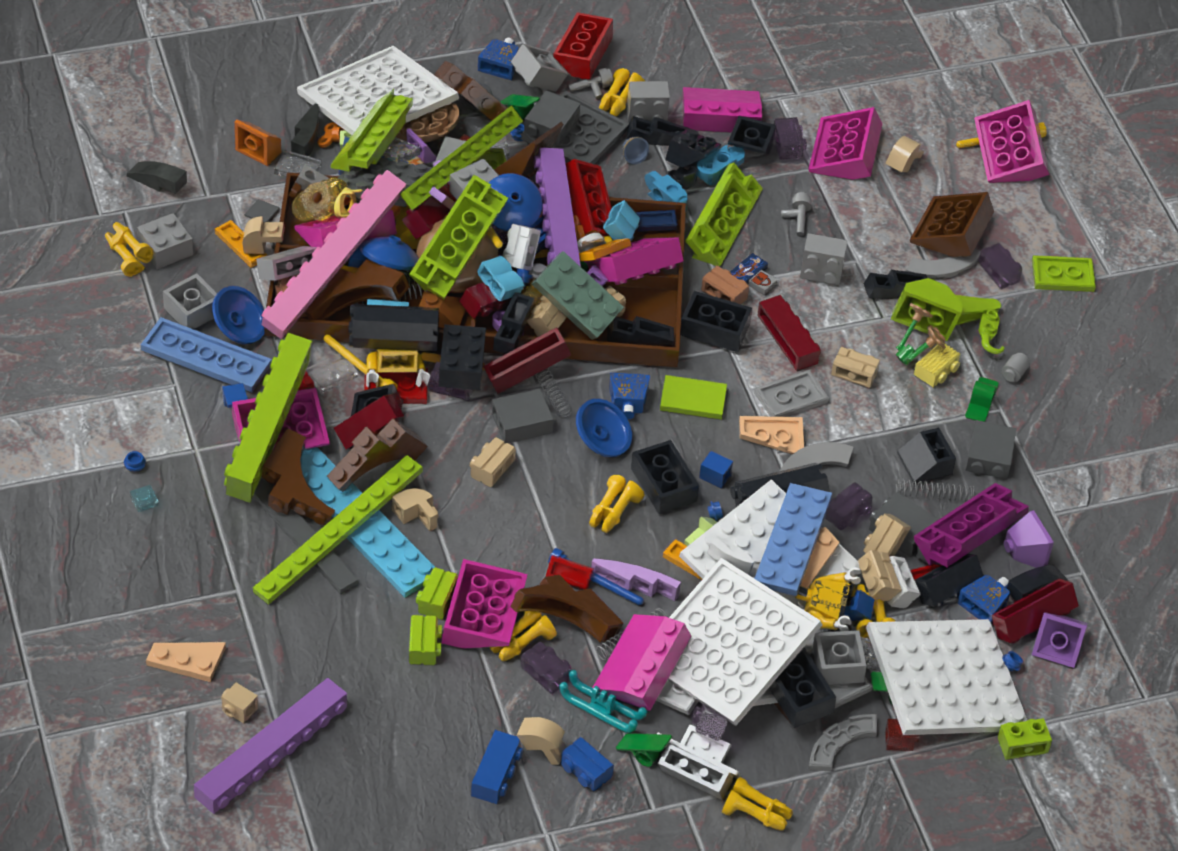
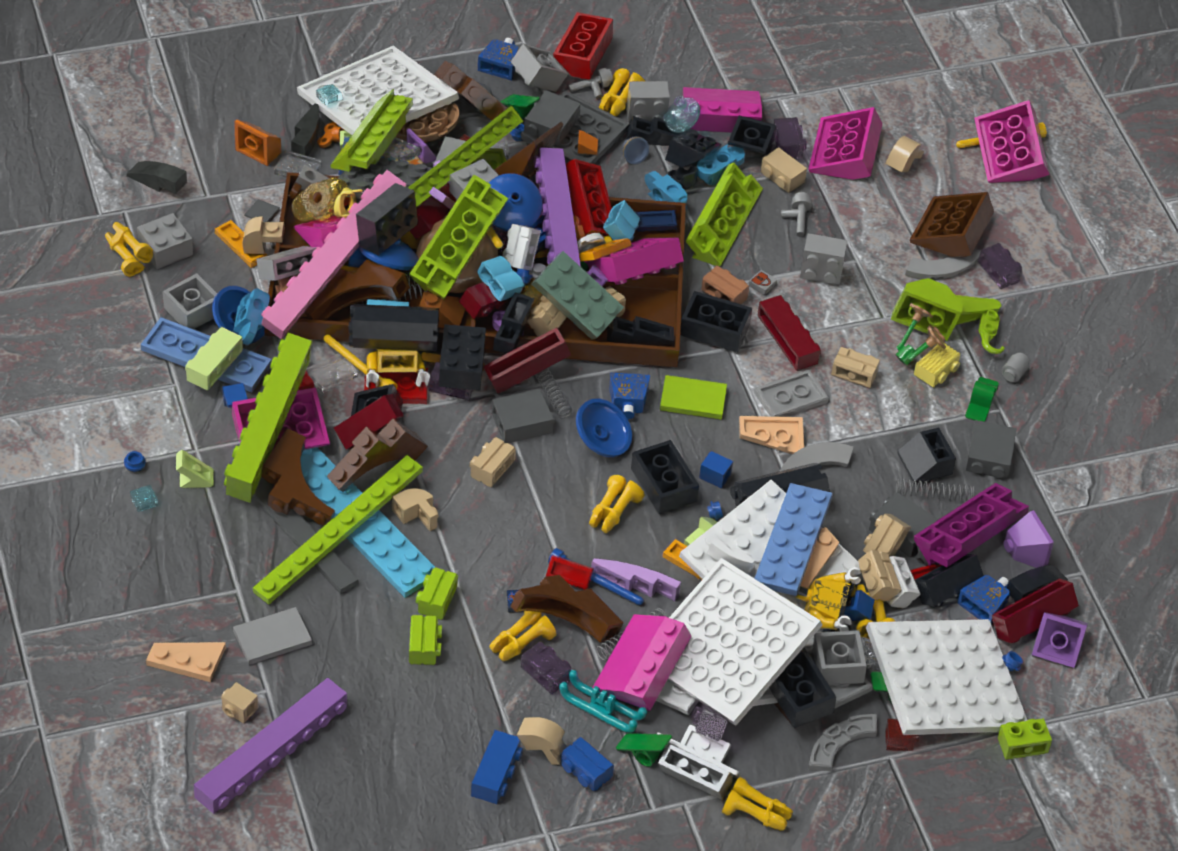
dark pink slope [441,559,528,648] -> none
tile [730,253,768,285] -> none
clear purple brick [825,482,873,530] -> none
black slope [863,269,927,299] -> none
lime tile [1032,255,1096,292] -> none
none -> yellowish green slope [176,450,213,488]
none -> yellowish green brick [185,327,243,390]
none -> dark azure piece [233,288,270,345]
none -> light grey tile [233,607,312,665]
none -> clear light blue plate [316,84,342,105]
none -> black brick [356,183,418,256]
none -> orange slope [578,130,598,155]
none -> clear light blue dish [663,96,700,133]
none -> tan brick [761,148,807,193]

